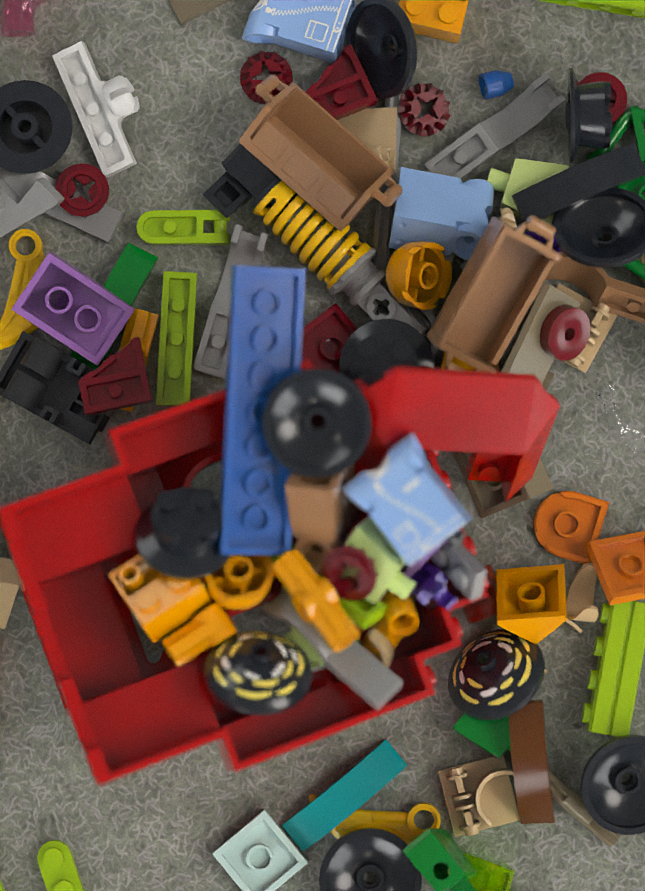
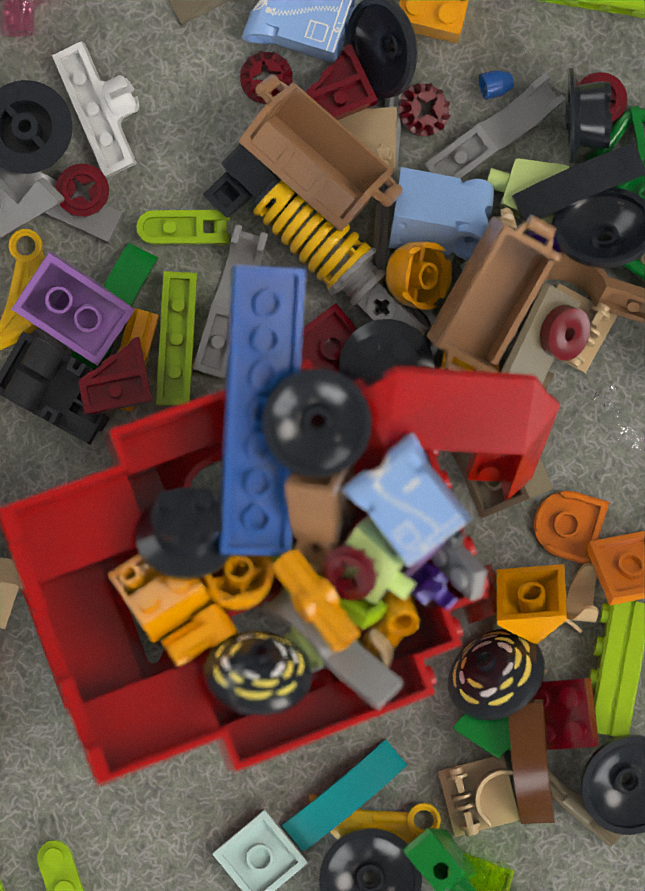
none -> dark red plate [531,677,600,750]

